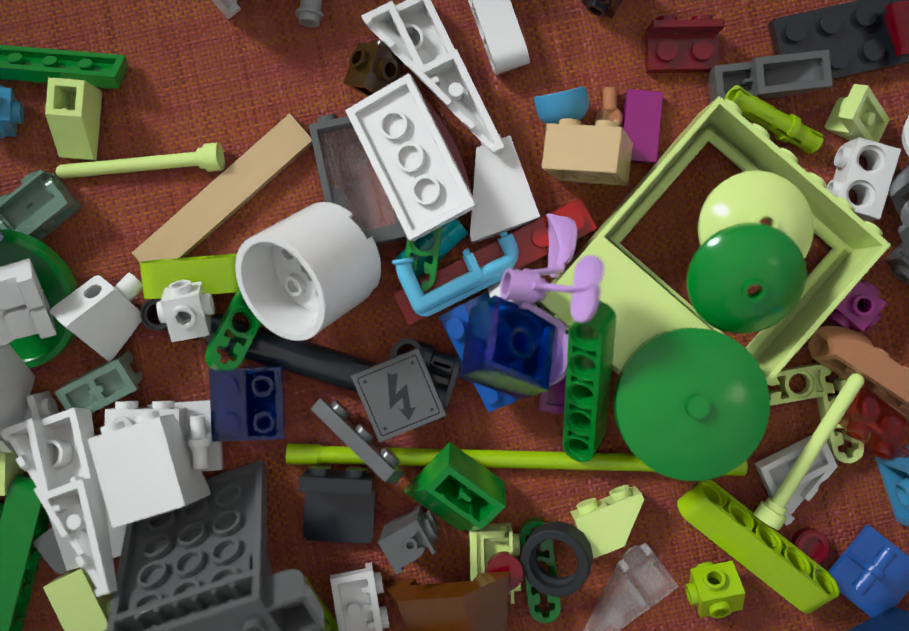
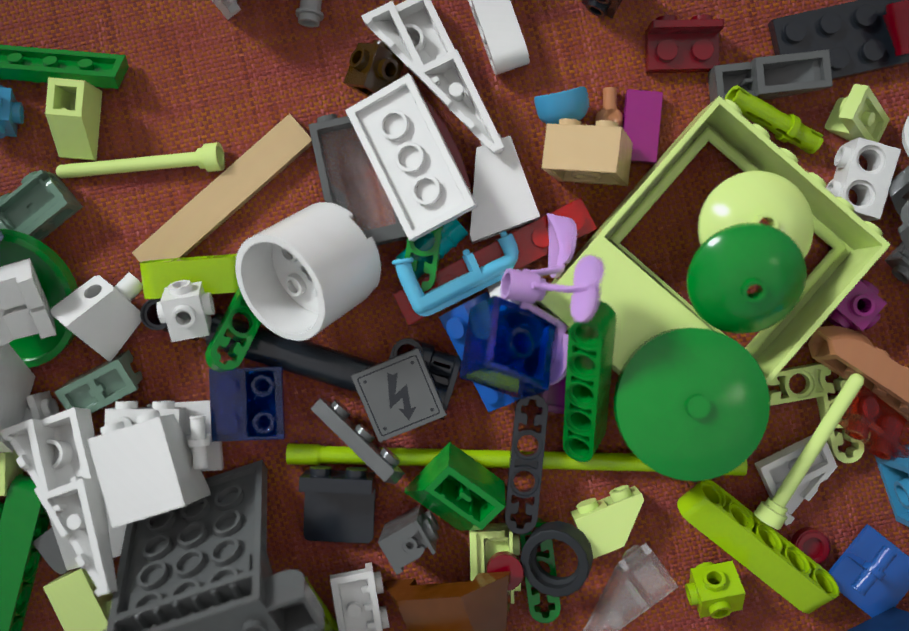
none -> black beam [504,392,548,534]

